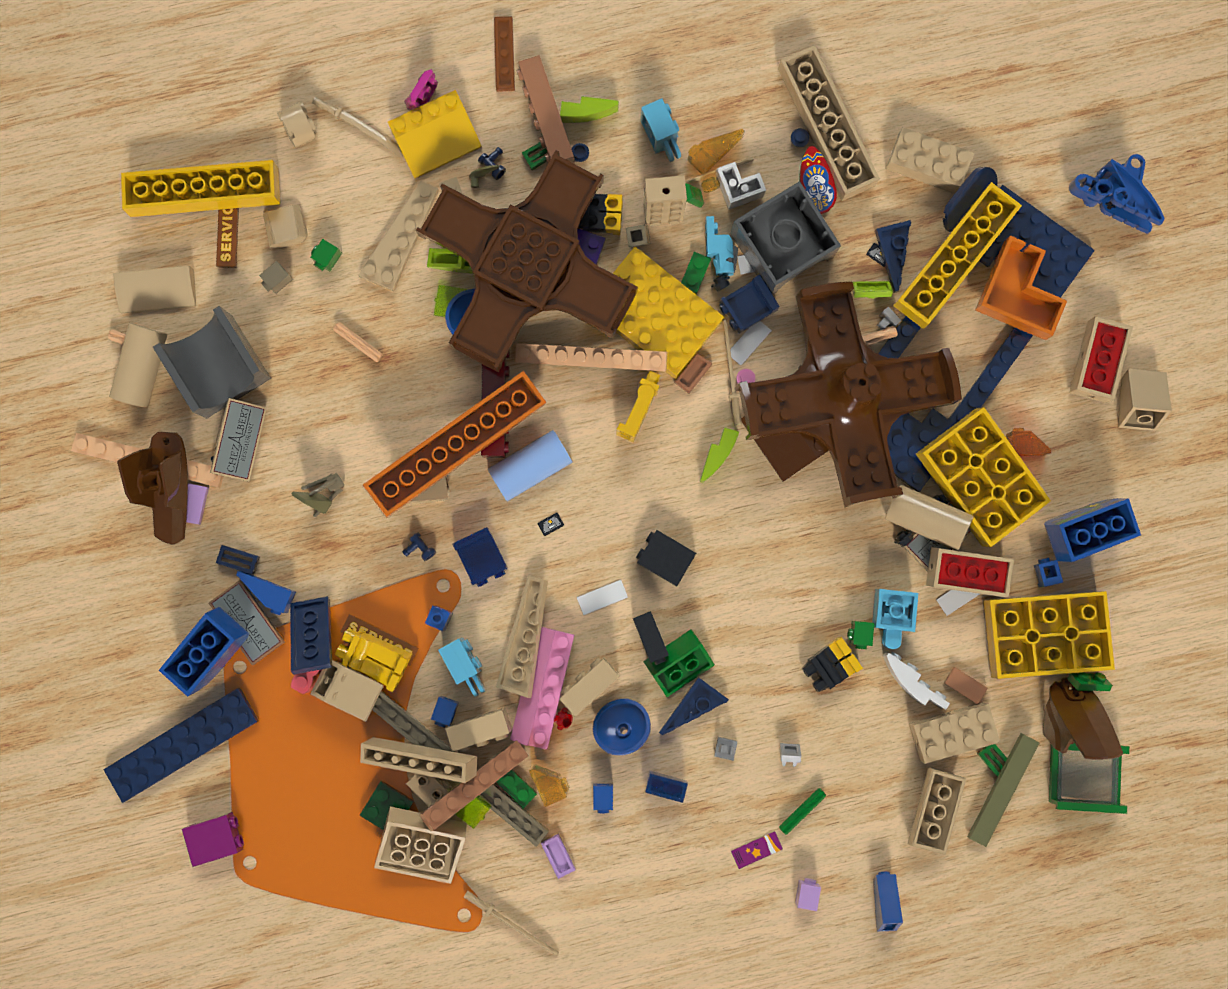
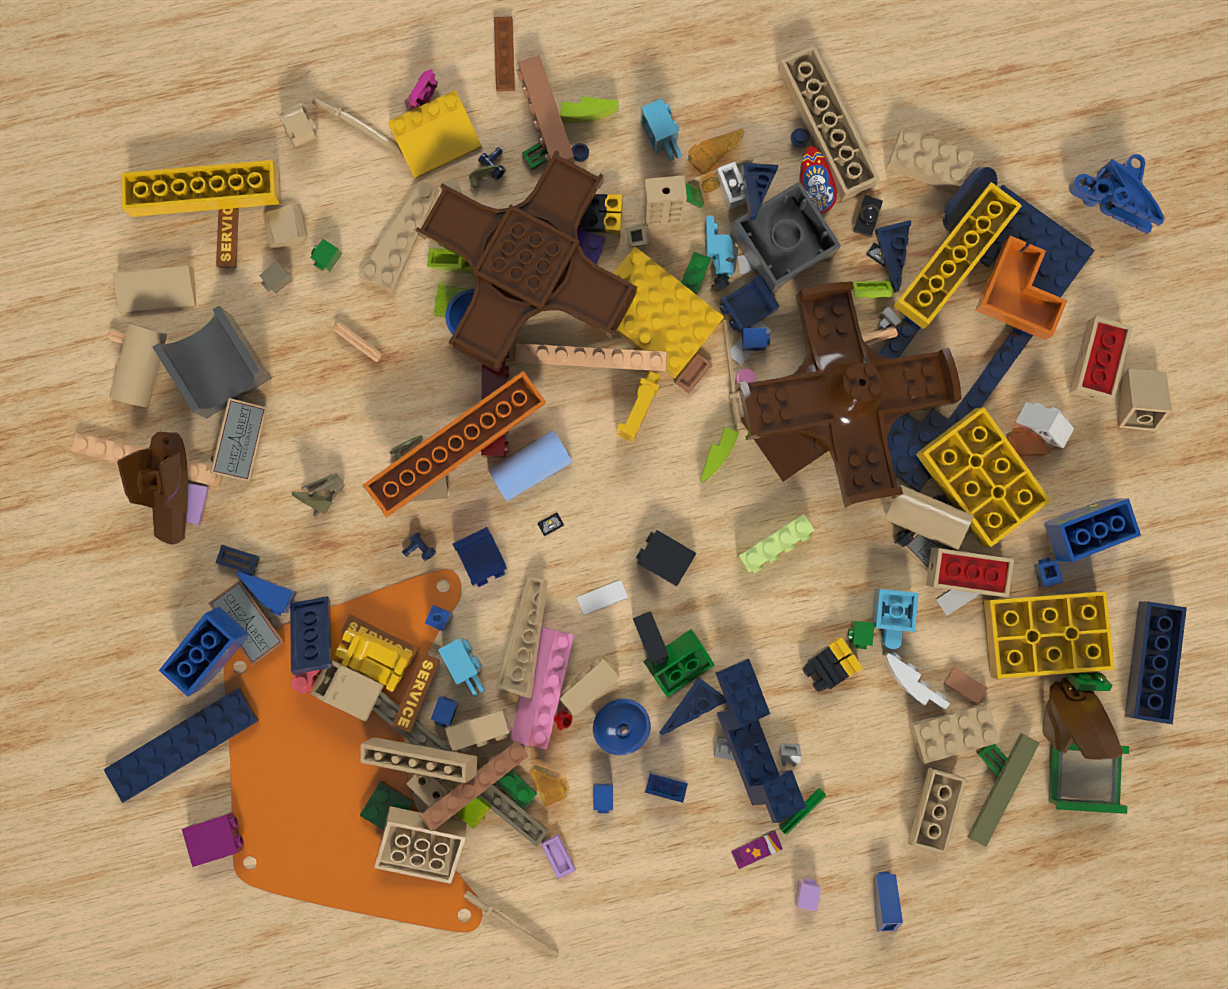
none -> olive bar [389,435,423,461]
none -> dark orange tile [392,653,440,733]
none -> dark blue bracket [715,659,806,823]
none -> yellowish green brick [737,514,814,573]
none -> dark blue wing [741,163,778,221]
none -> blue brick [742,328,770,351]
none -> black tile [853,195,883,237]
none -> white brick [1016,402,1074,448]
none -> dark blue brick [1125,601,1187,725]

